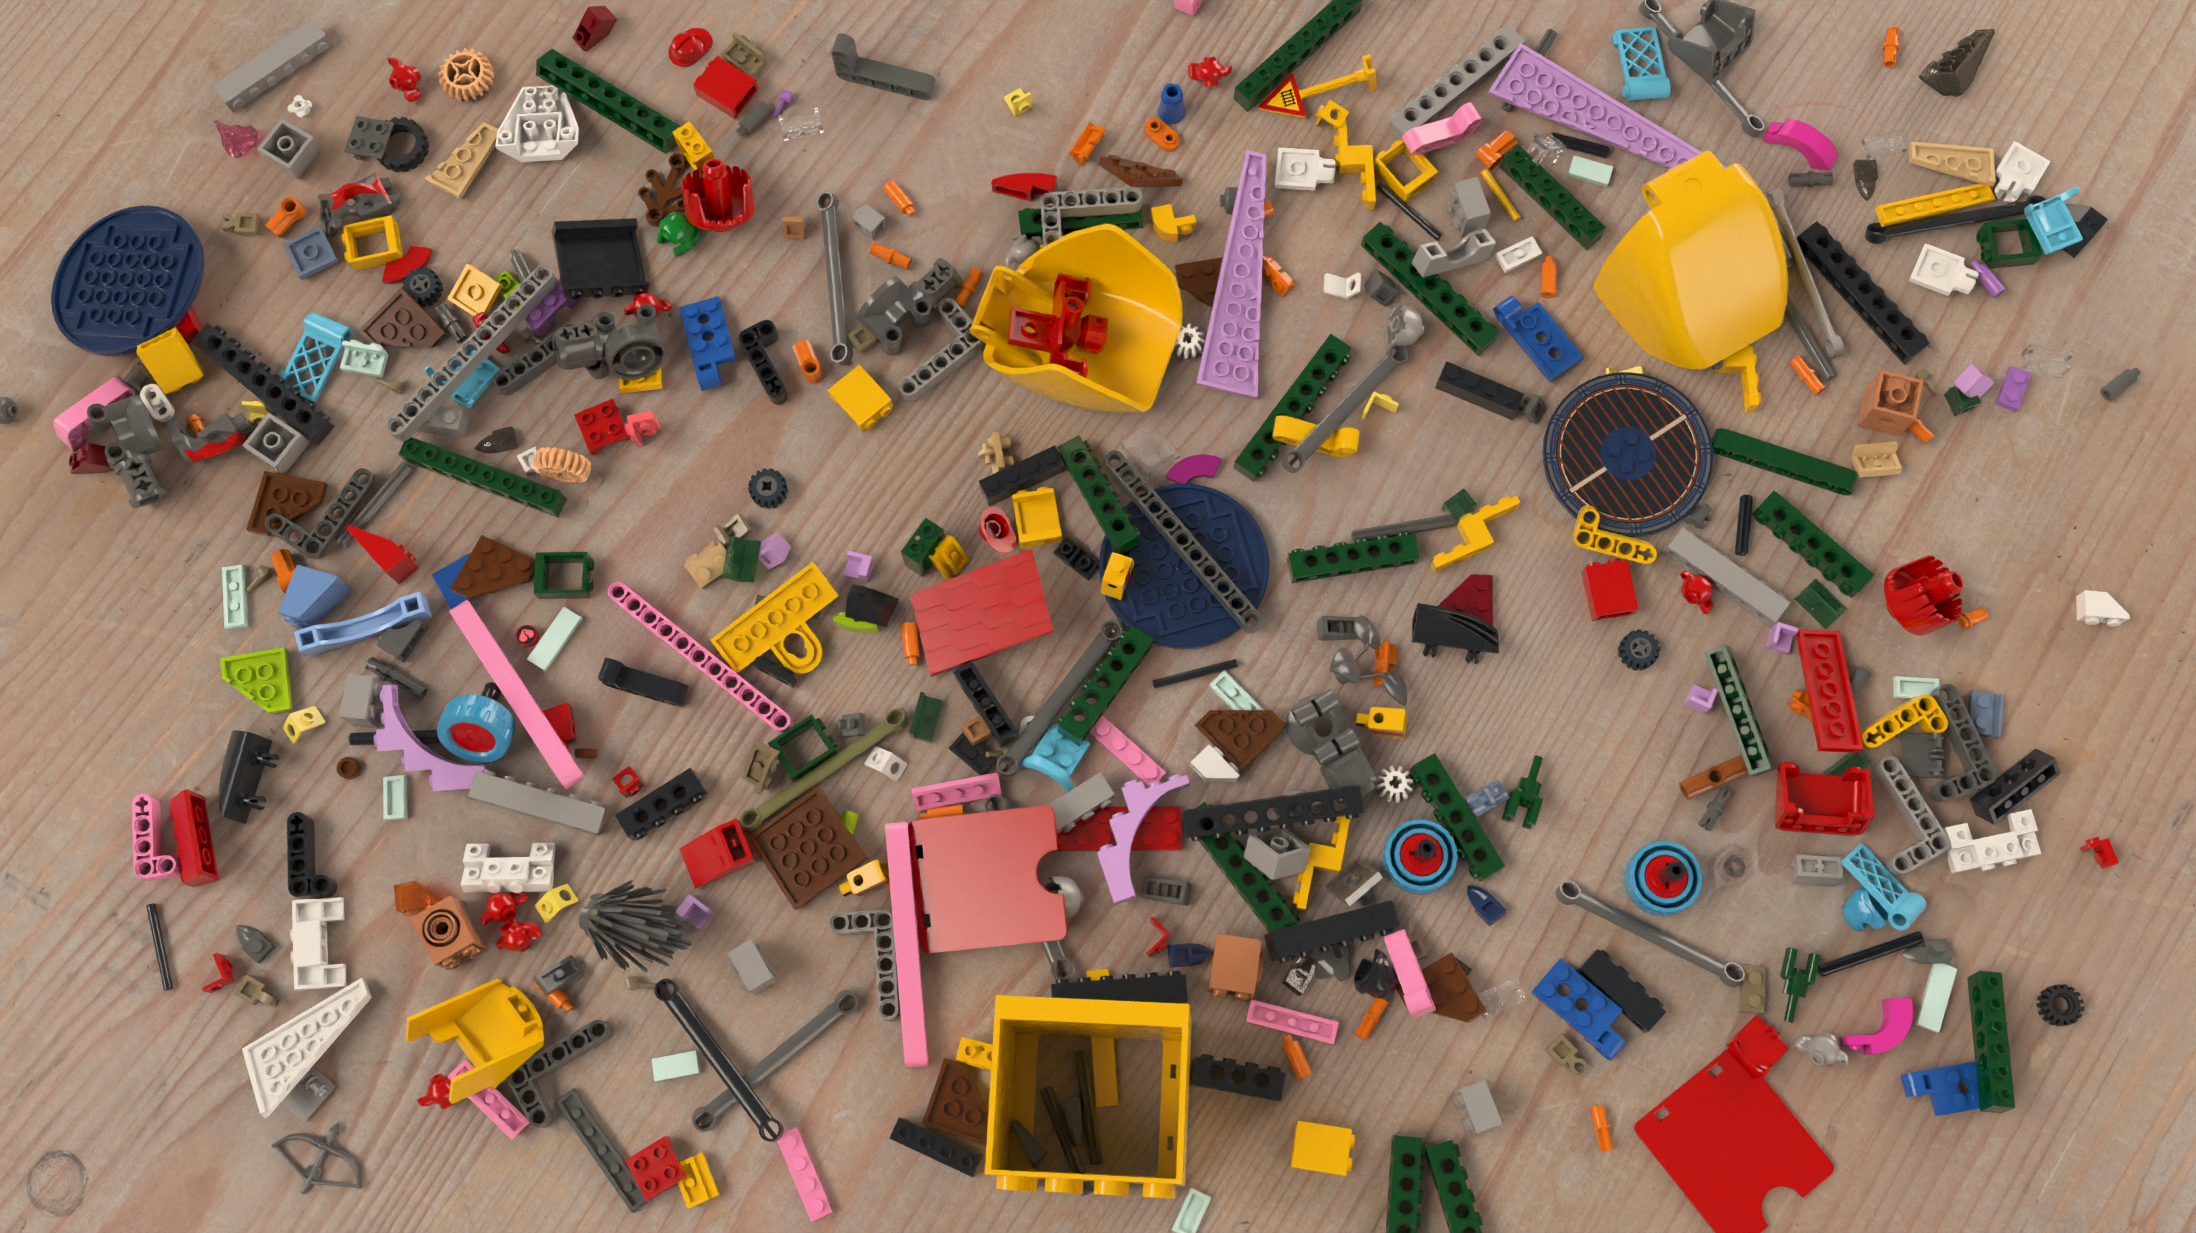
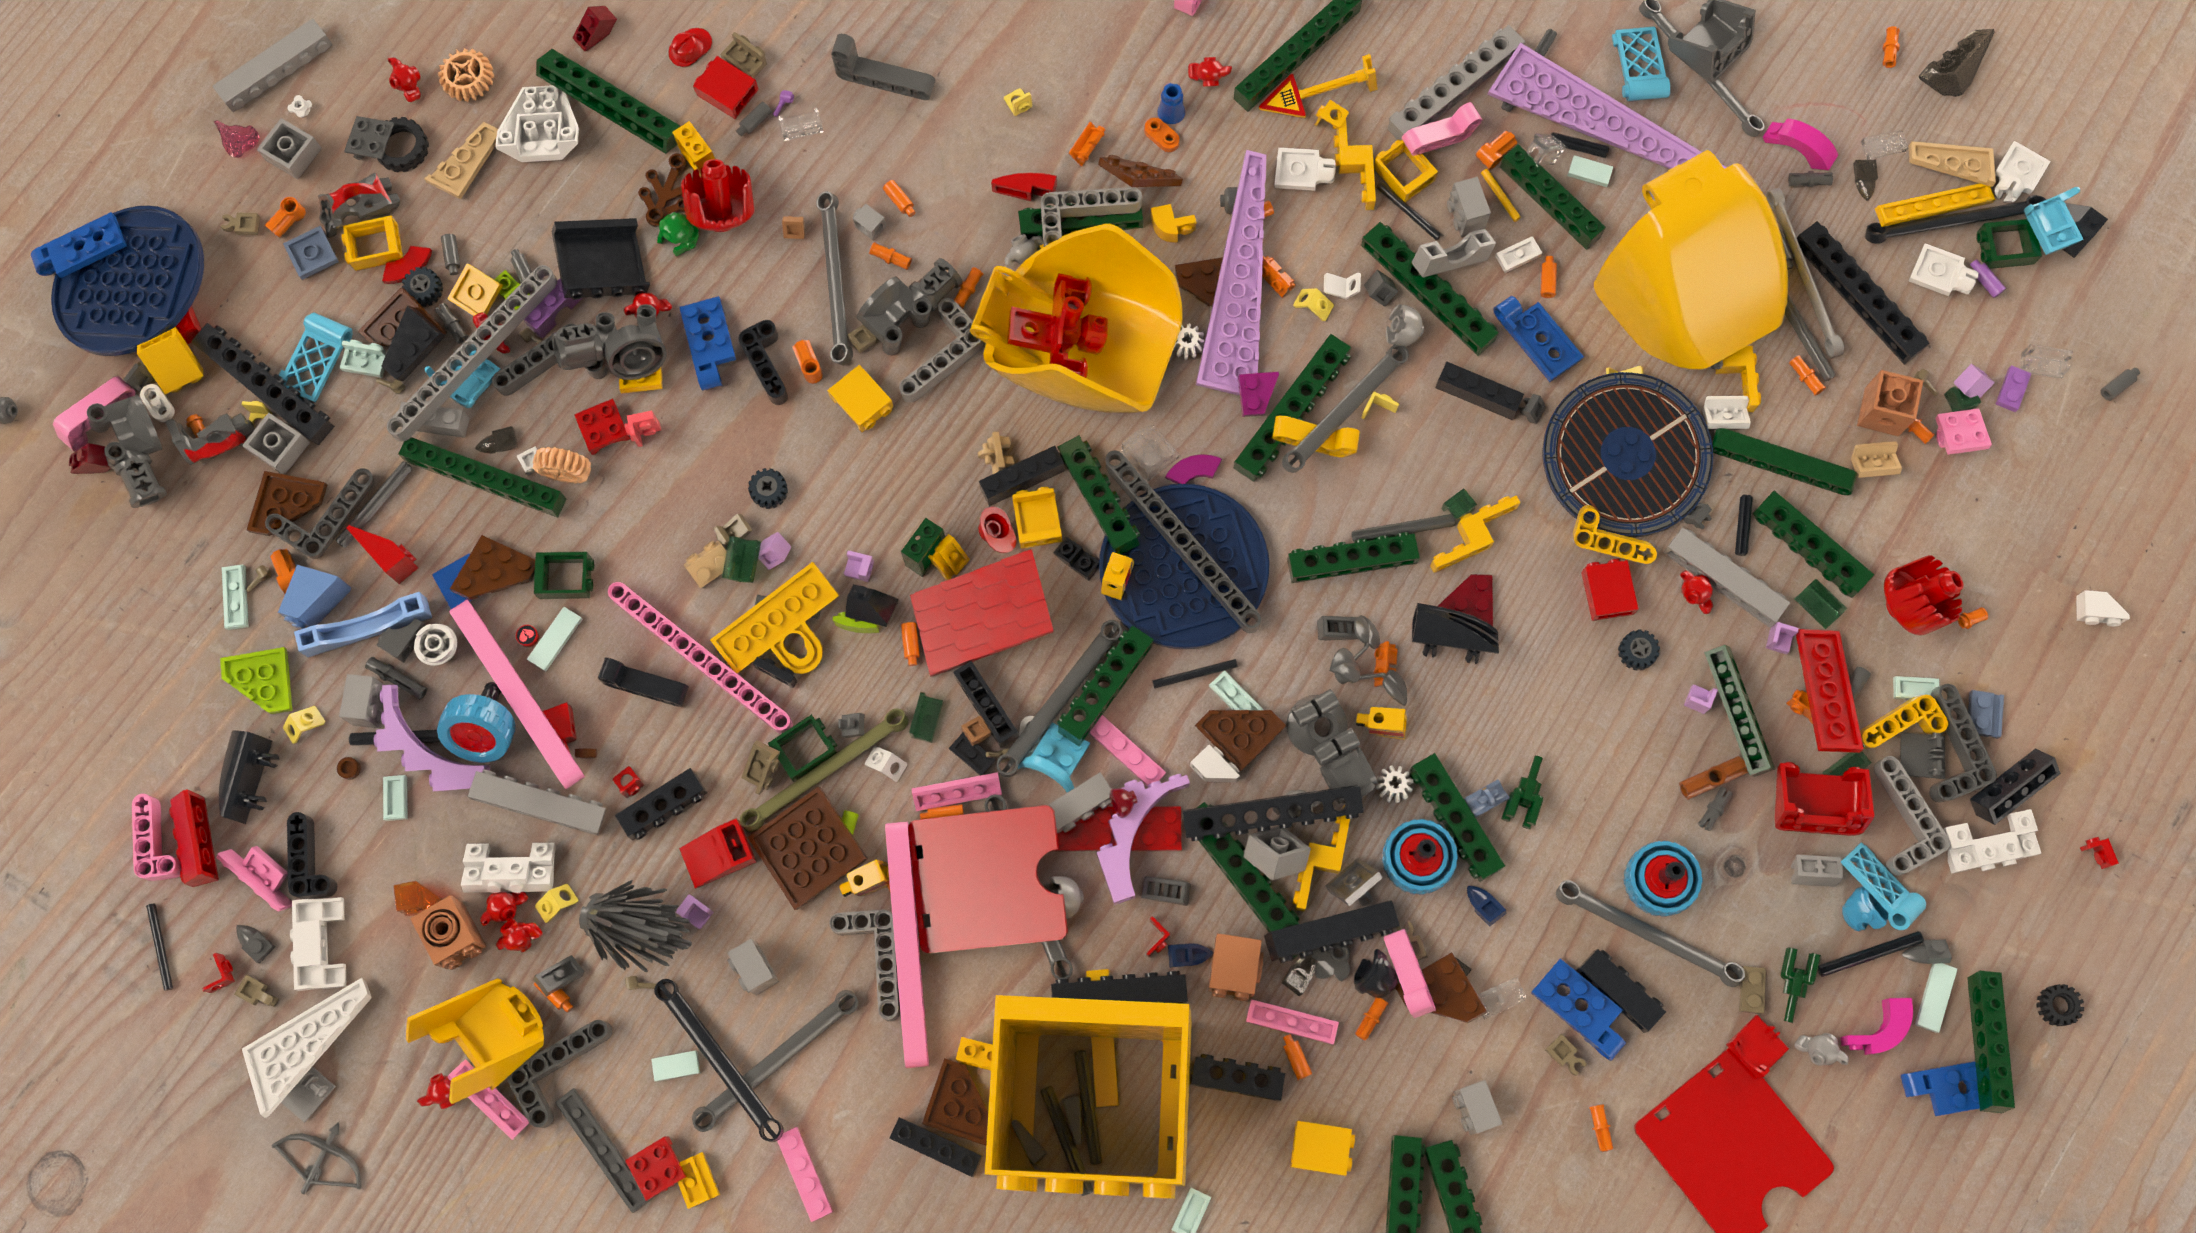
none -> blue hinge [31,212,127,278]
none -> bright pink bracket [216,846,292,911]
none -> black wedge [381,305,445,381]
none -> white cone [414,624,457,666]
none -> dark grey cylinder [441,234,460,275]
none -> dark red brick [1109,788,1138,819]
none -> magenta wing [1238,372,1279,417]
none -> light yellow bracket [1293,288,1334,321]
none -> white bracket [1702,396,1751,429]
none -> bright pink plate [1935,408,1992,455]

